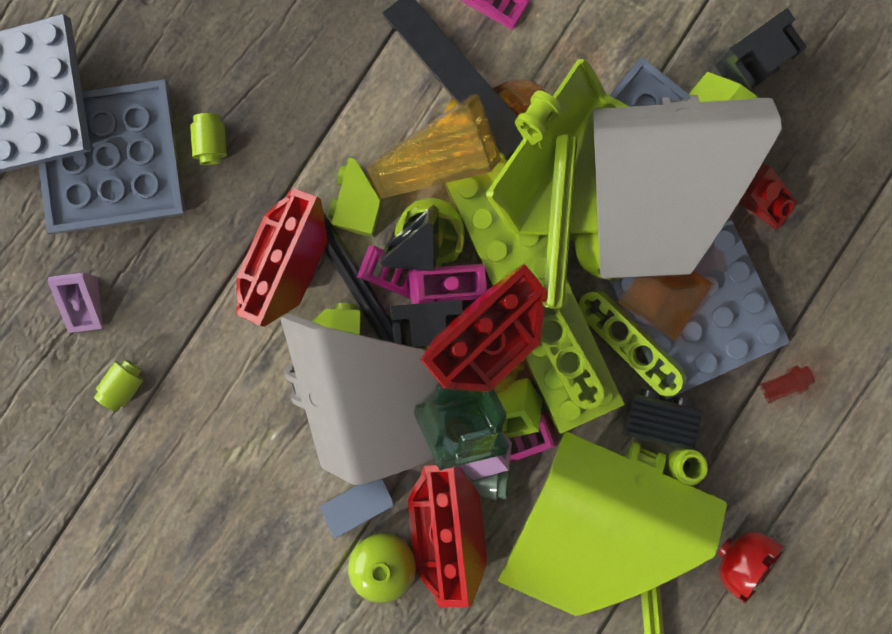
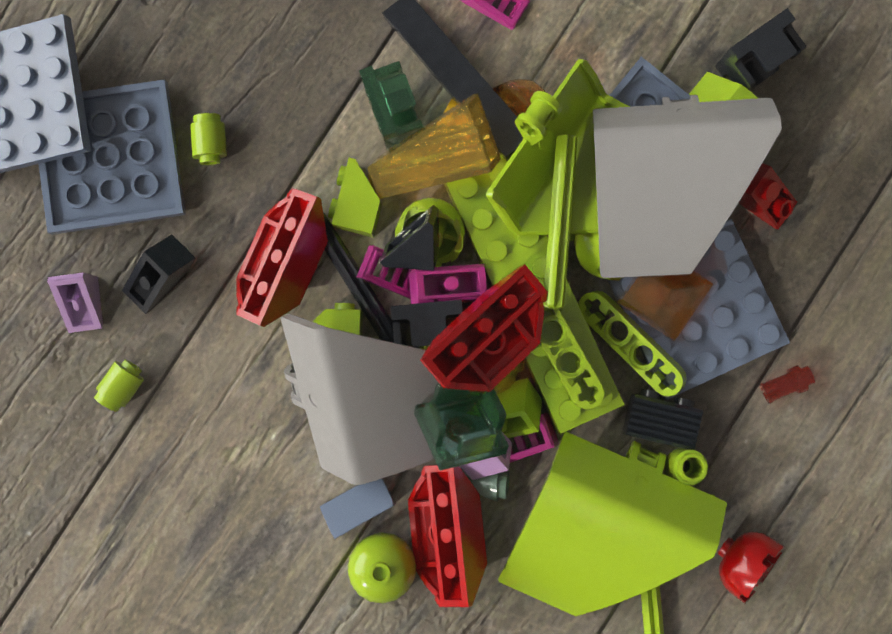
none -> black slope [122,234,196,314]
none -> clear green panel [359,61,424,150]

